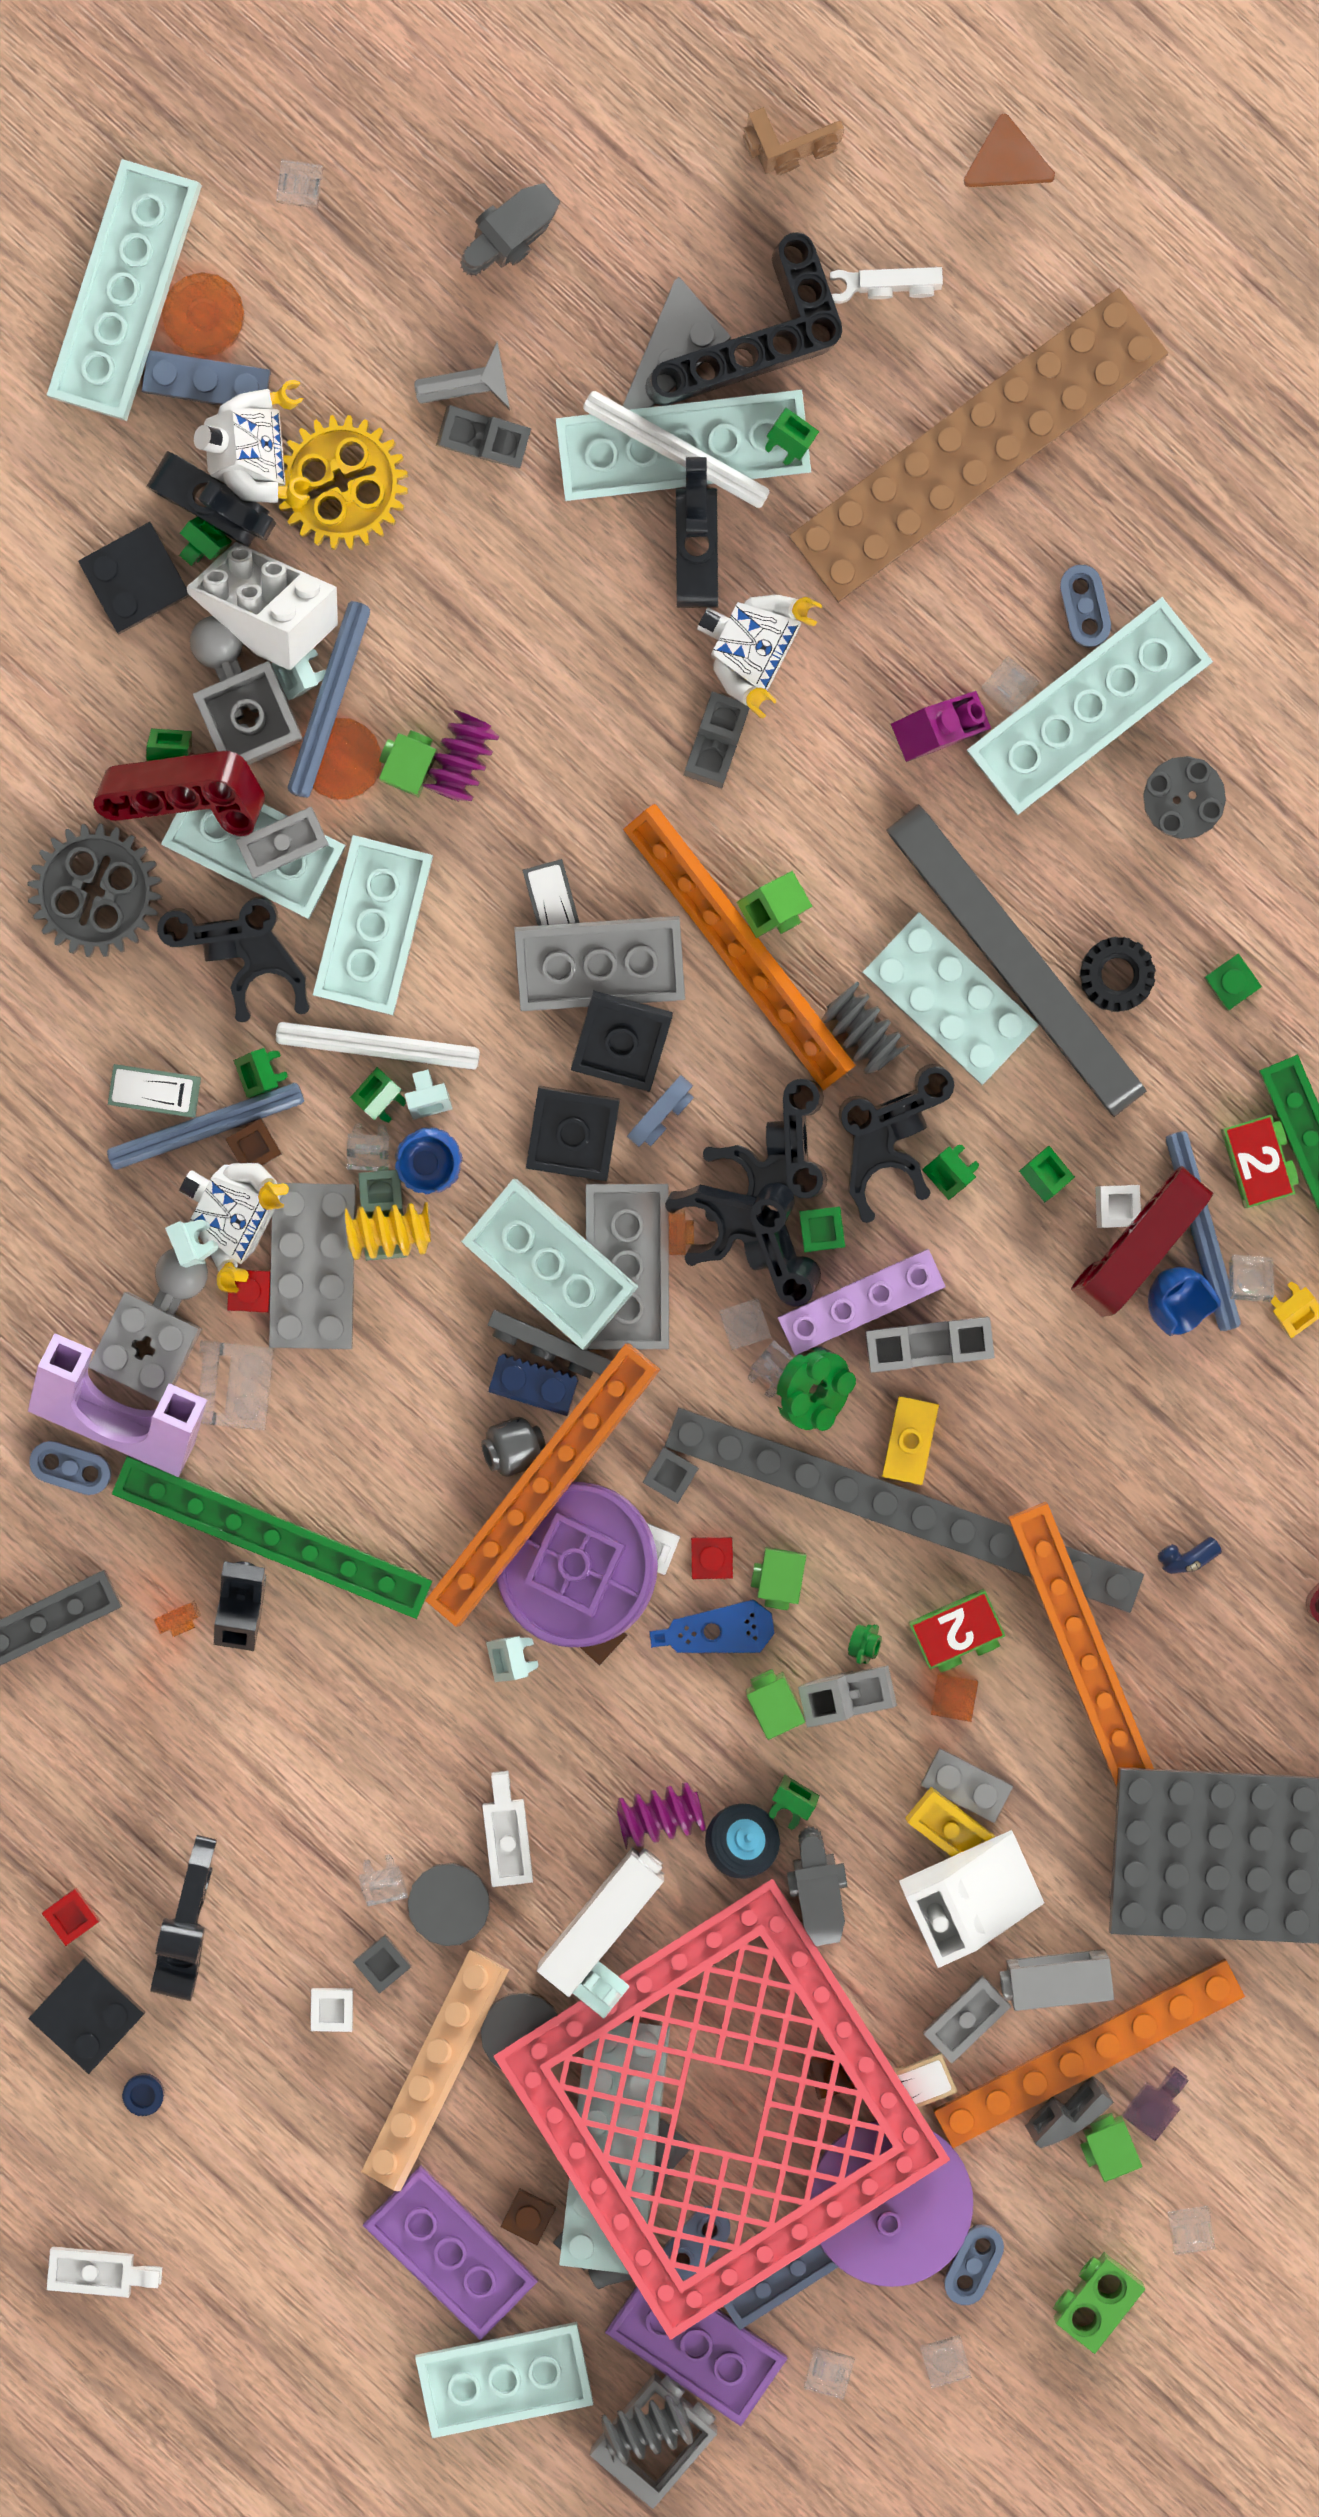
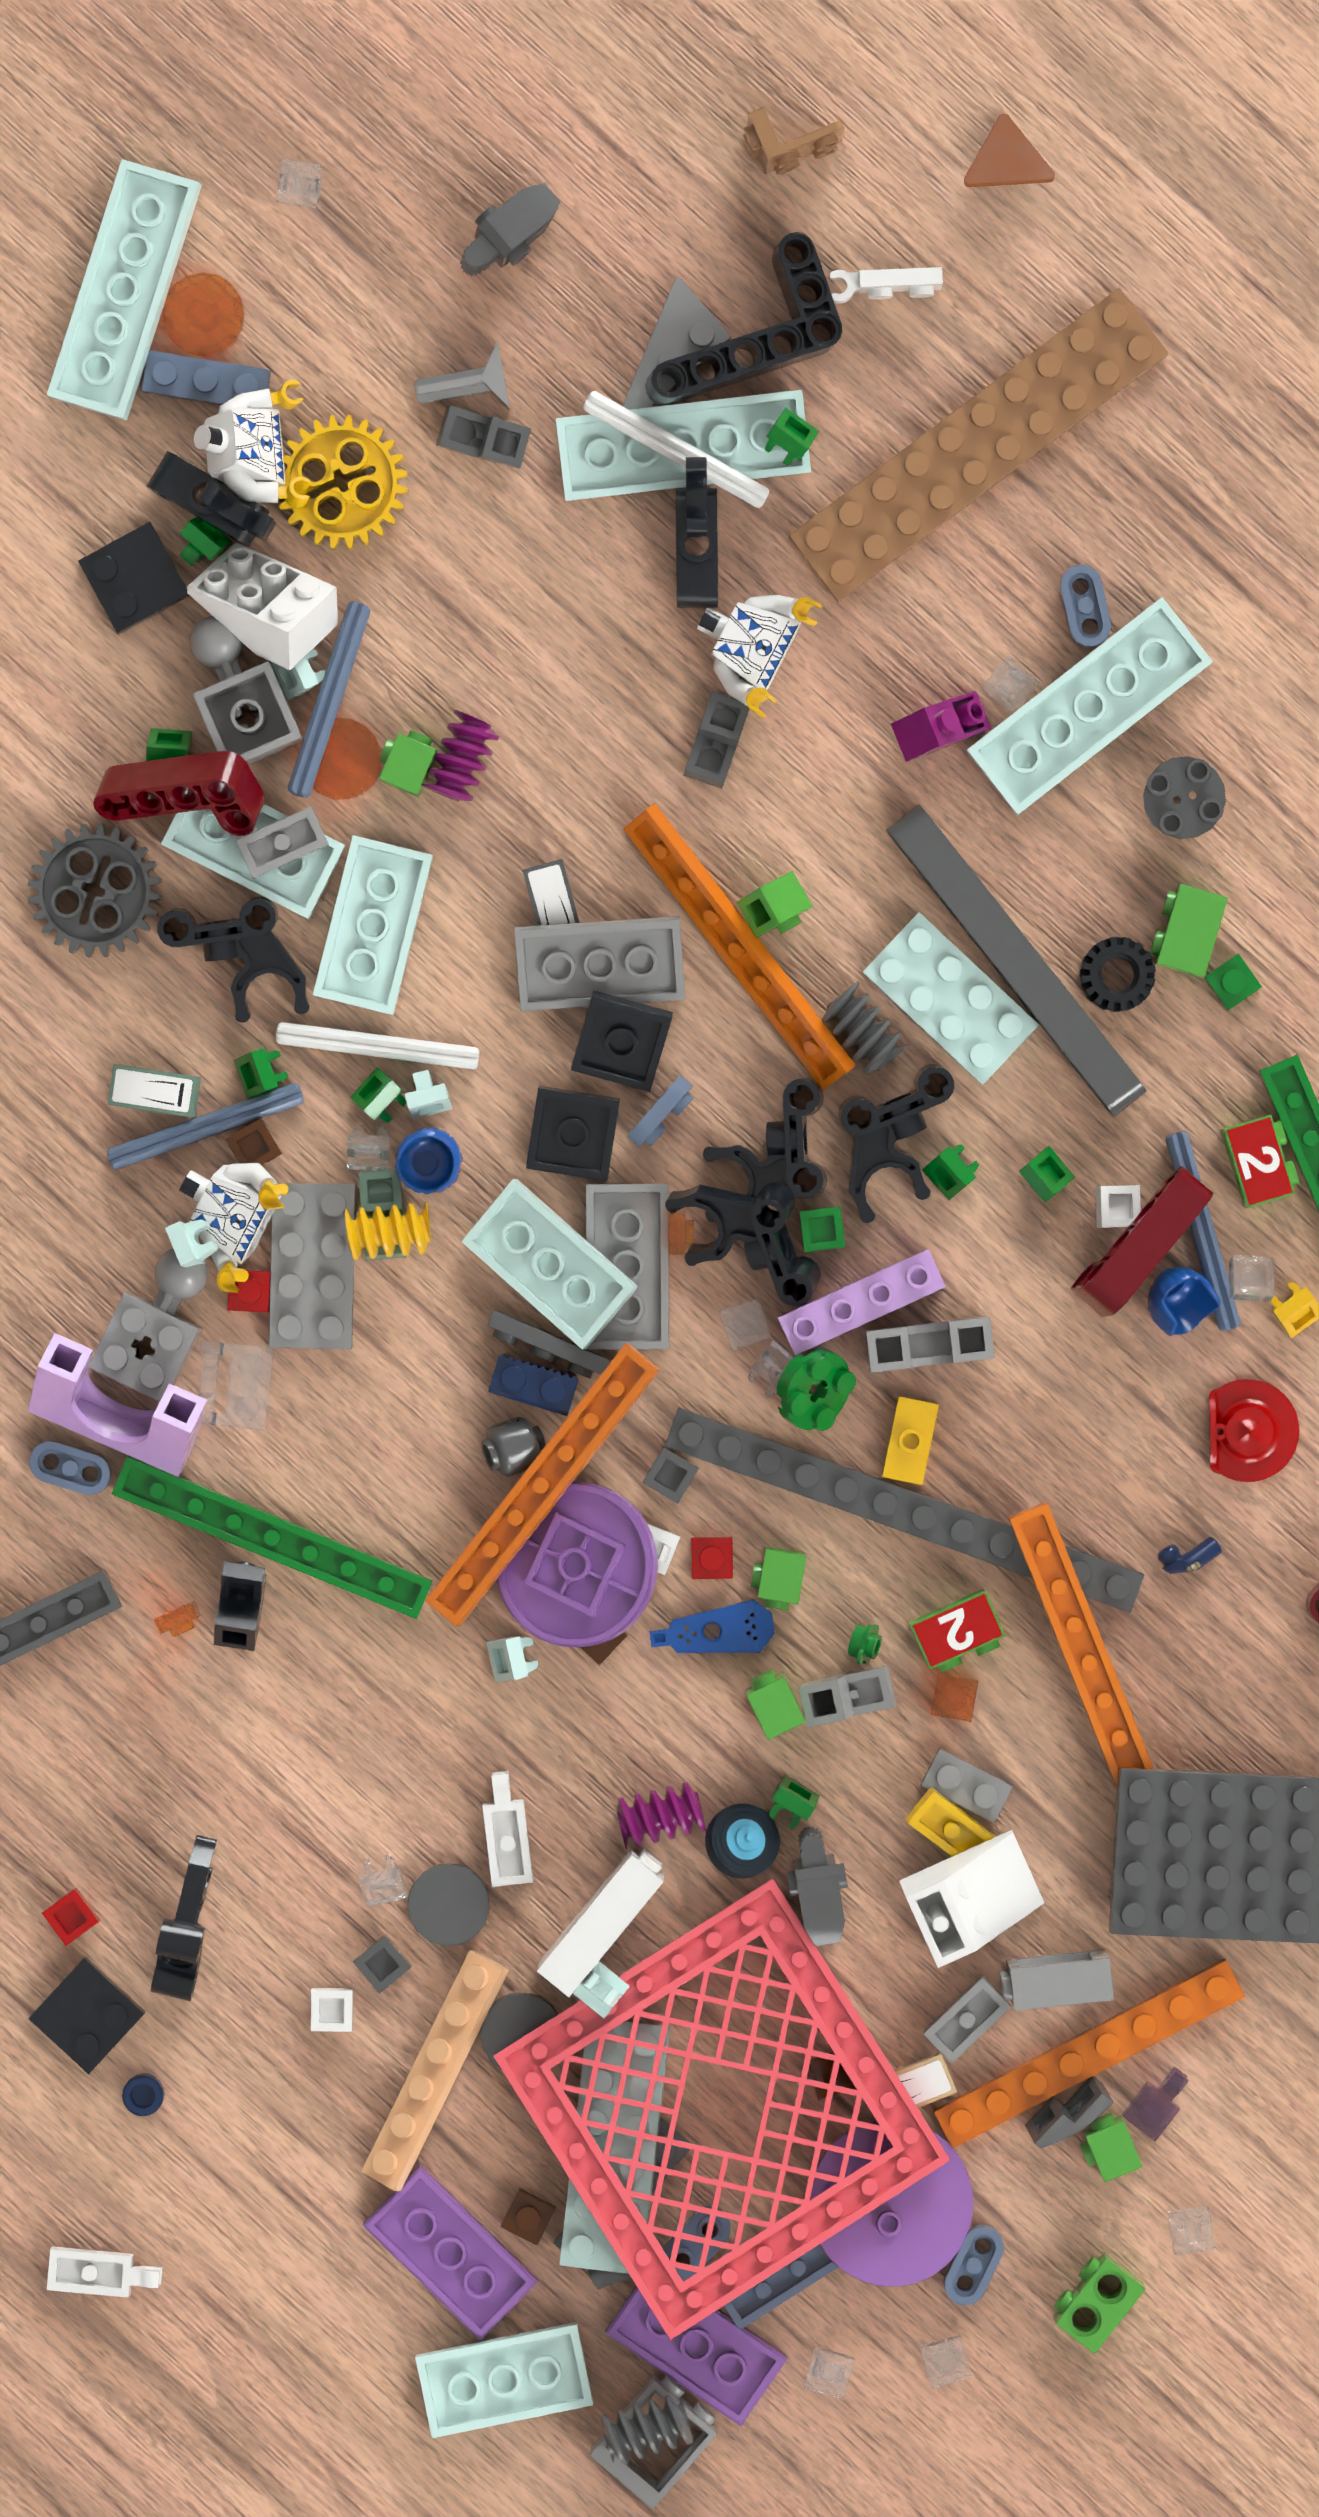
none -> bright green brick [1150,884,1228,978]
none -> red hat [1209,1379,1300,1482]

